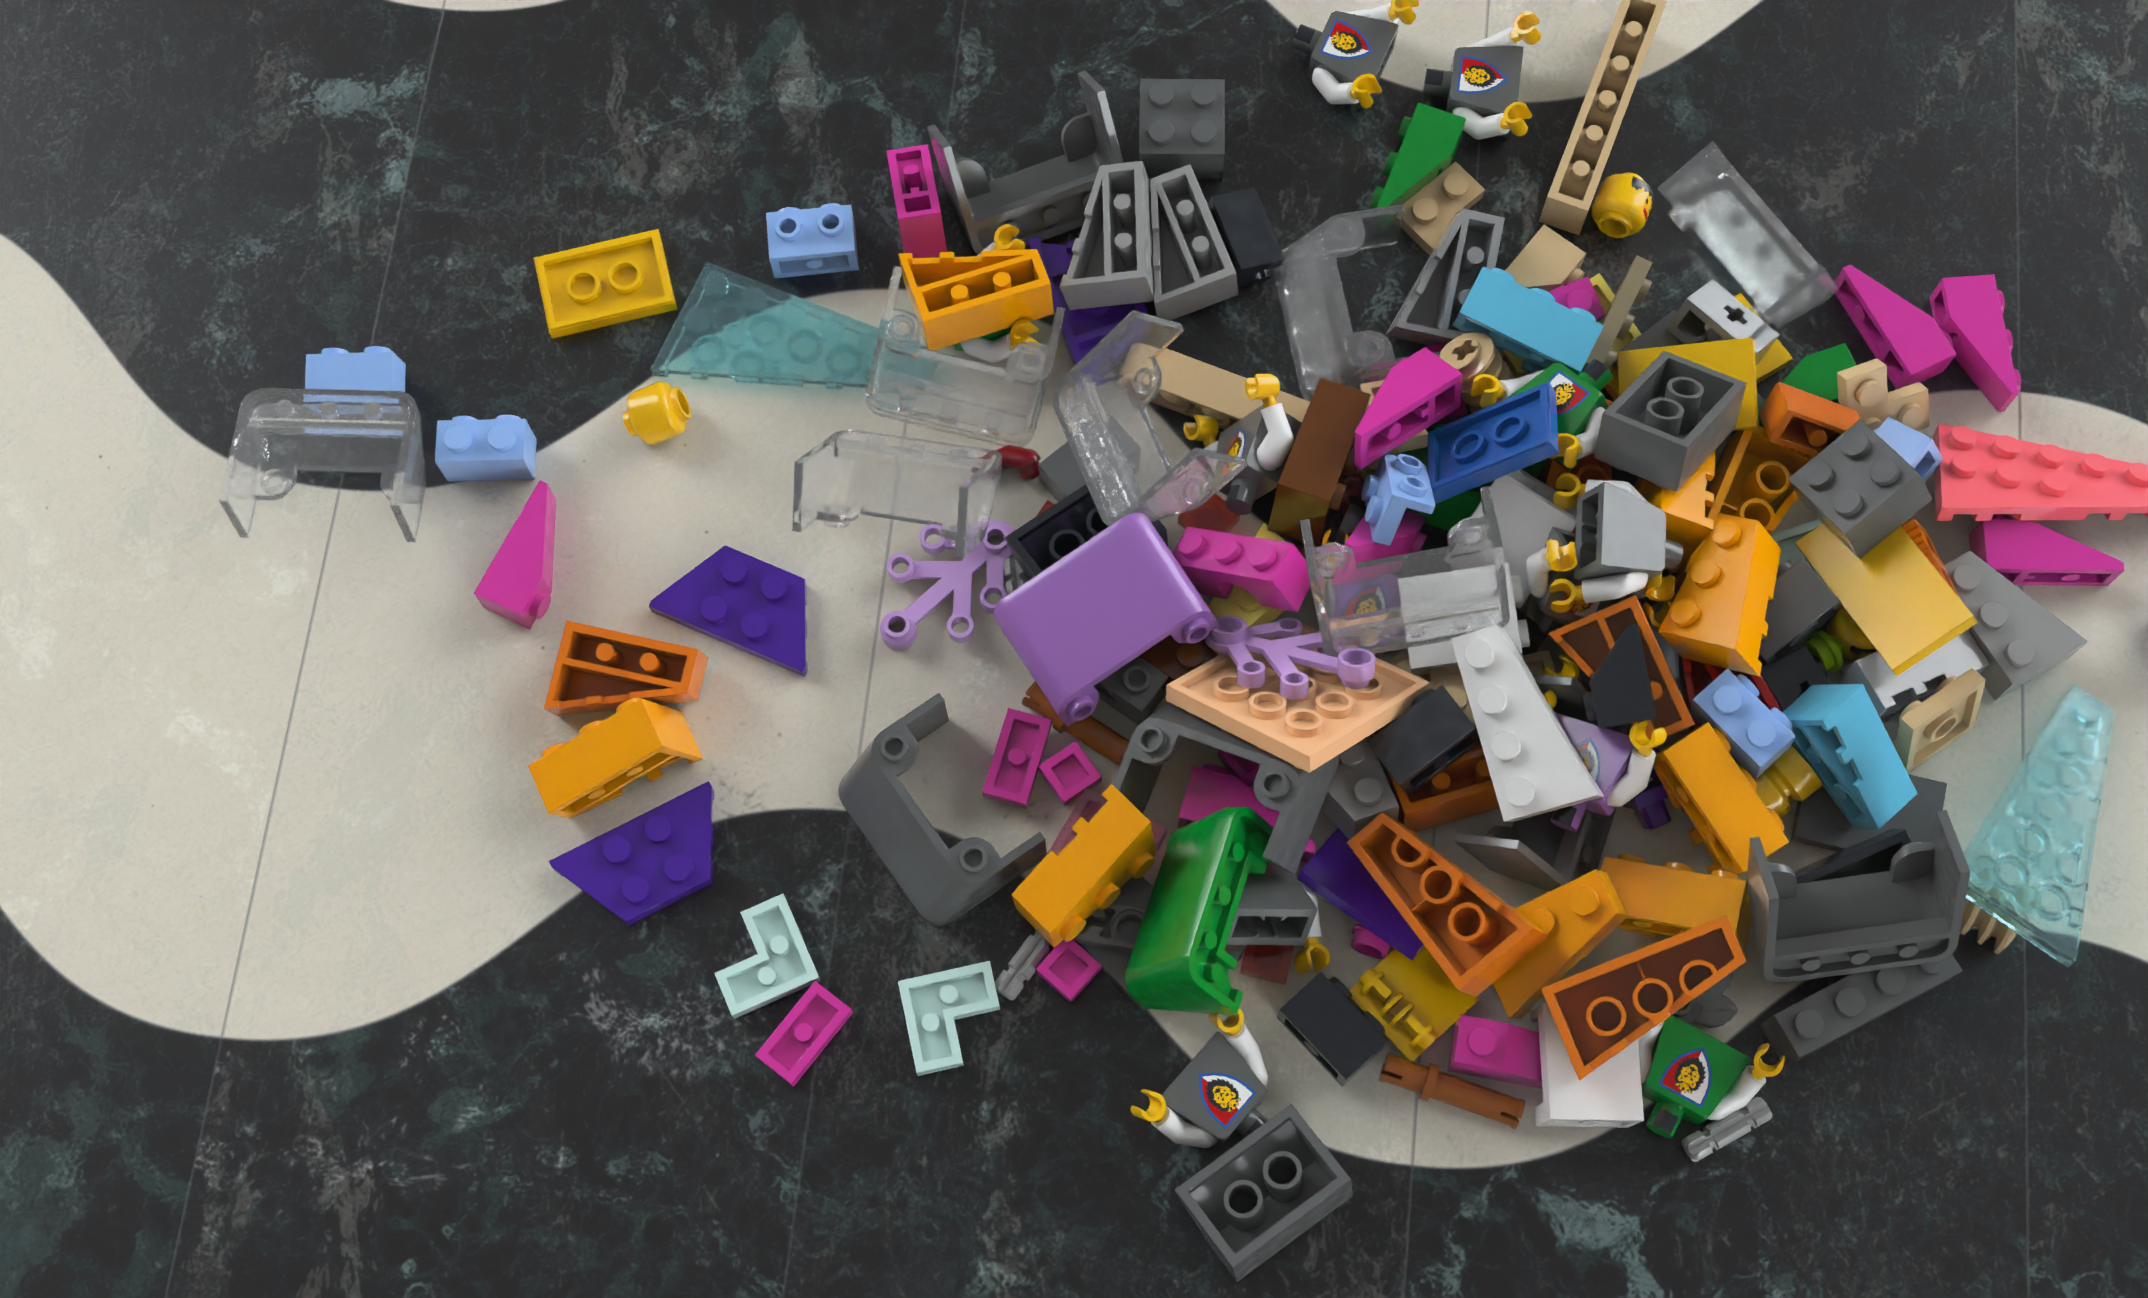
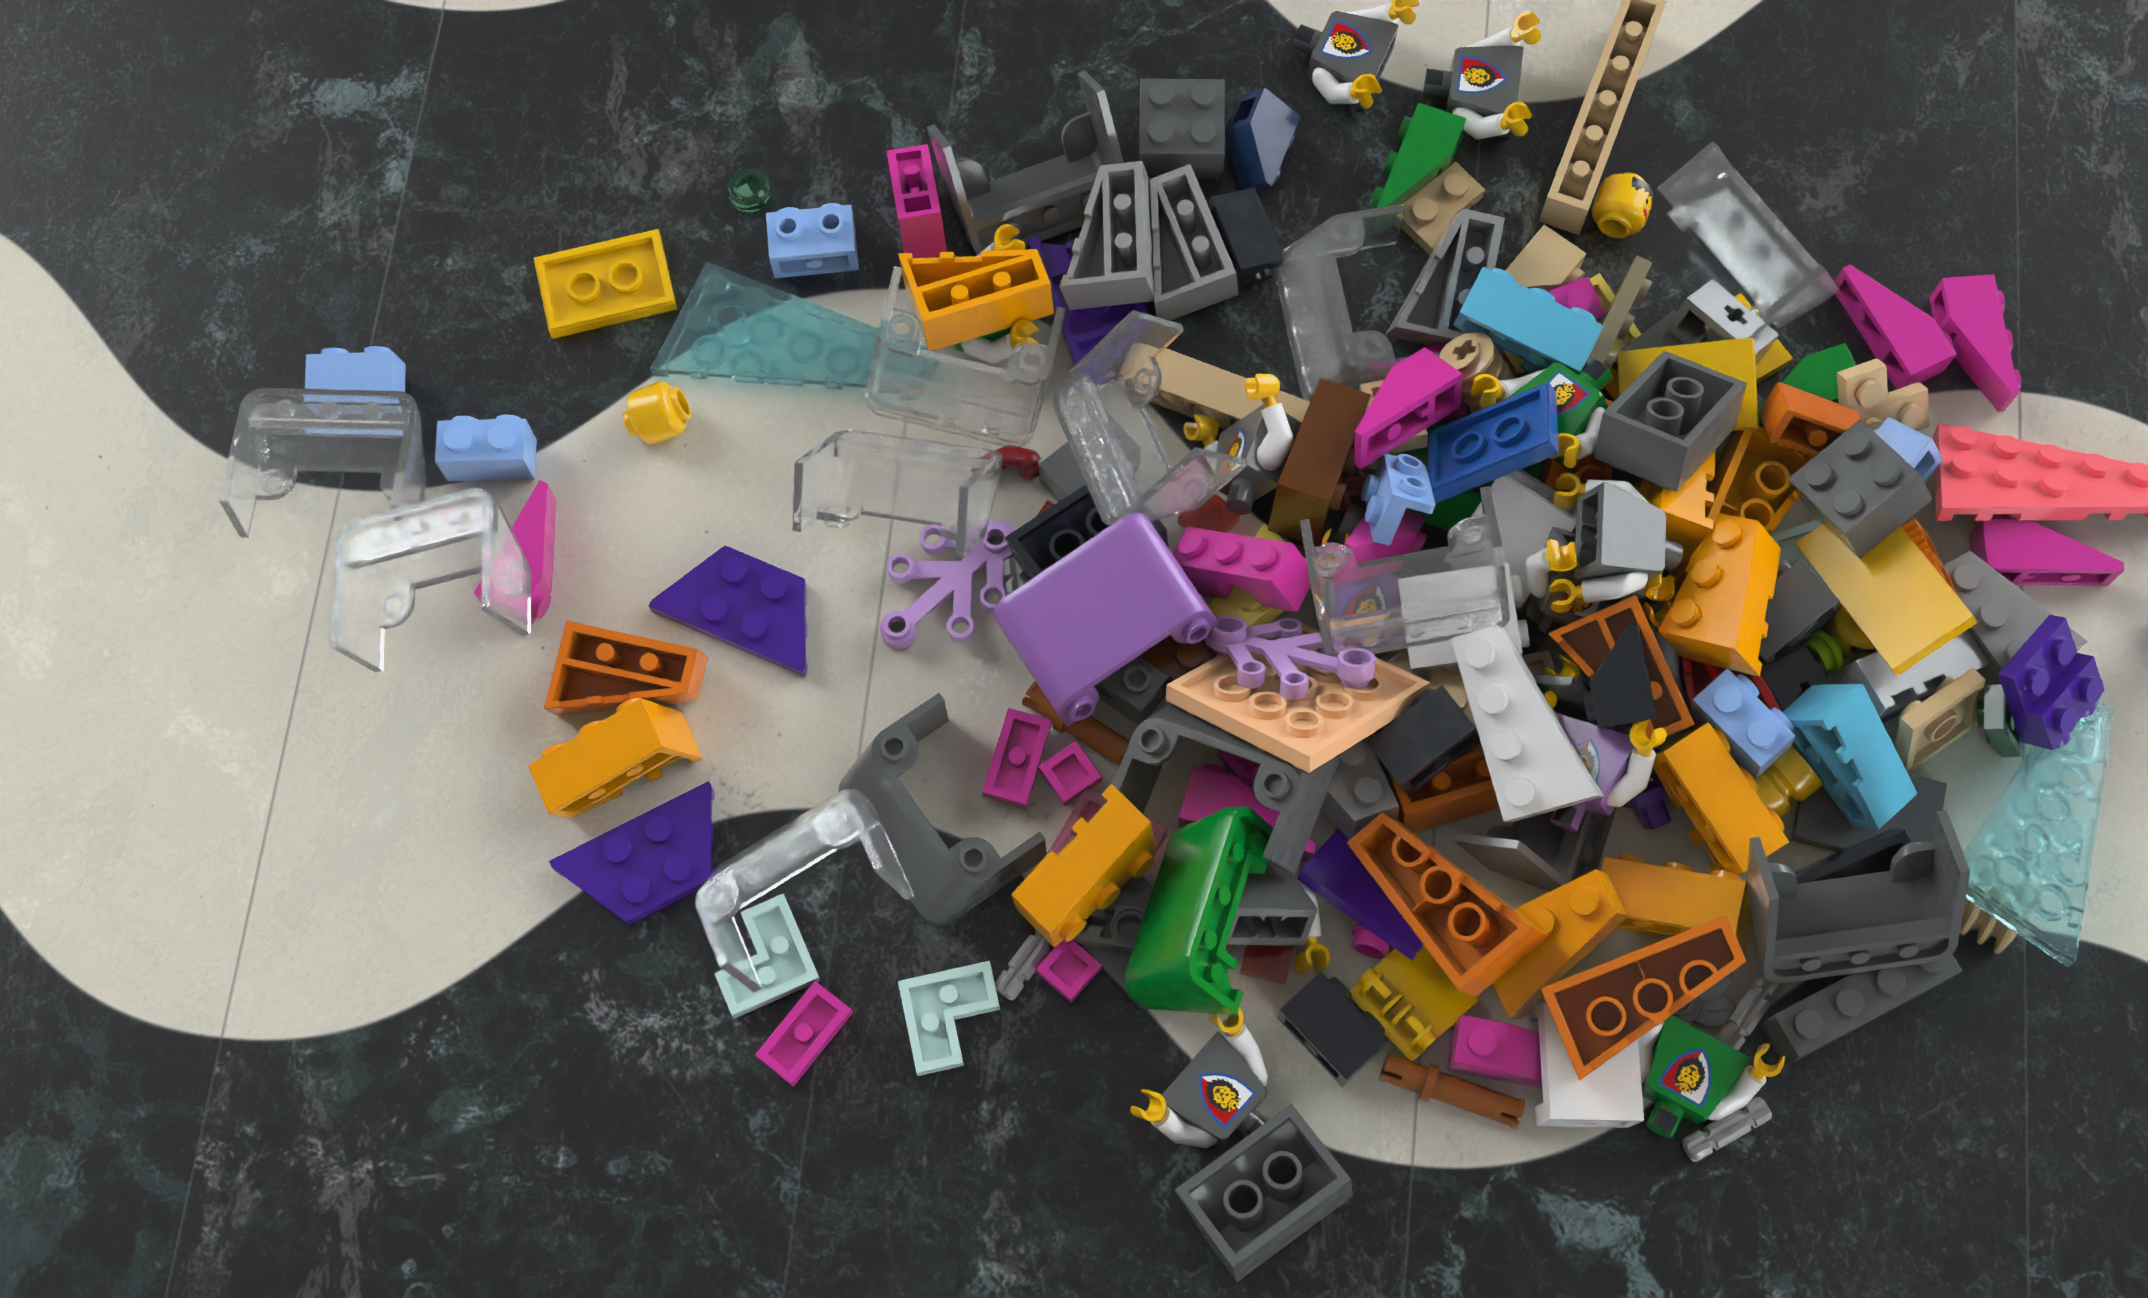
none -> clear windscreen [332,487,531,673]
none -> clear windscreen [696,789,914,993]
none -> clear green tile [727,168,771,213]
none -> dark blue slope [1225,87,1301,191]
none -> light grey axle [1714,972,1783,1051]
none -> dark green plate [1976,684,2021,757]
none -> dark purple plate [1998,615,2105,751]

